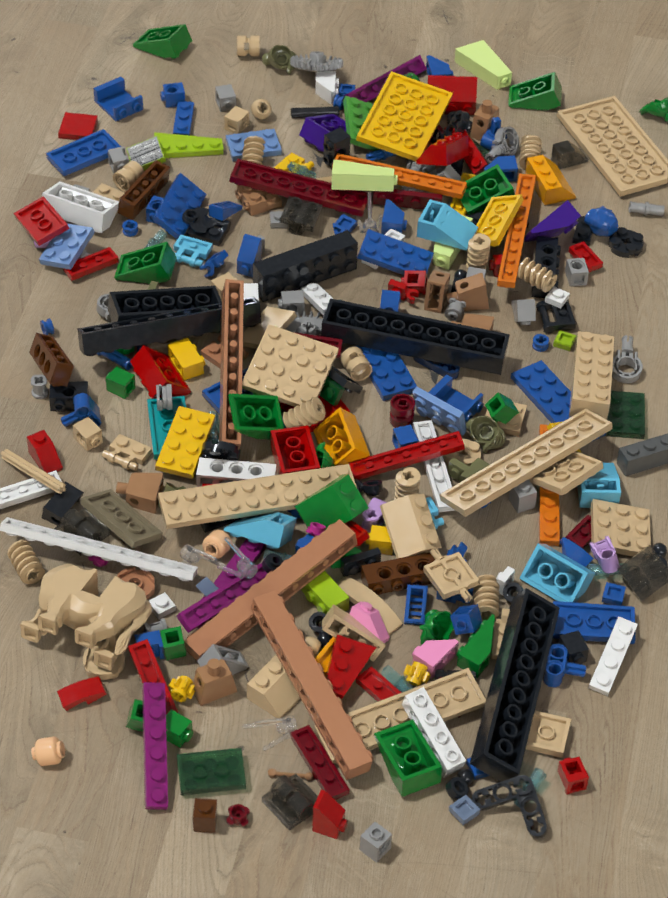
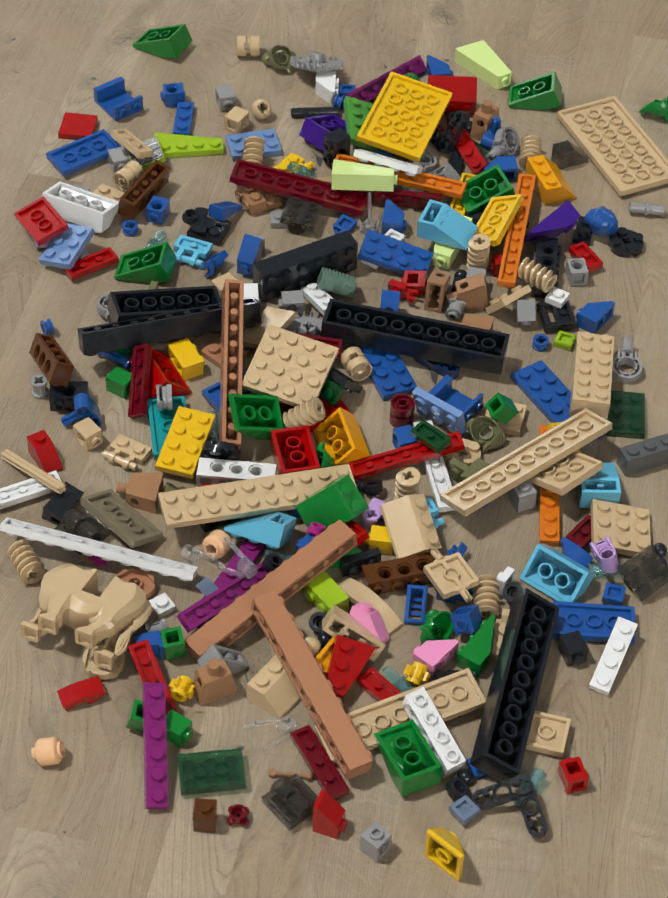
blue plate [152,173,207,239] -> none
red slope [416,132,469,166] -> none
blue beam [543,644,586,687] -> none
none -> tan plate [111,129,154,159]
none -> dark red plate [128,343,152,419]
none -> sand green brick [316,266,357,298]
none -> white plate [353,149,423,177]
none -> dark green plate [410,419,452,454]
none -> yellow slope [424,827,464,882]
none -> tan plate [485,285,532,314]
none -> blue slope [576,301,615,334]

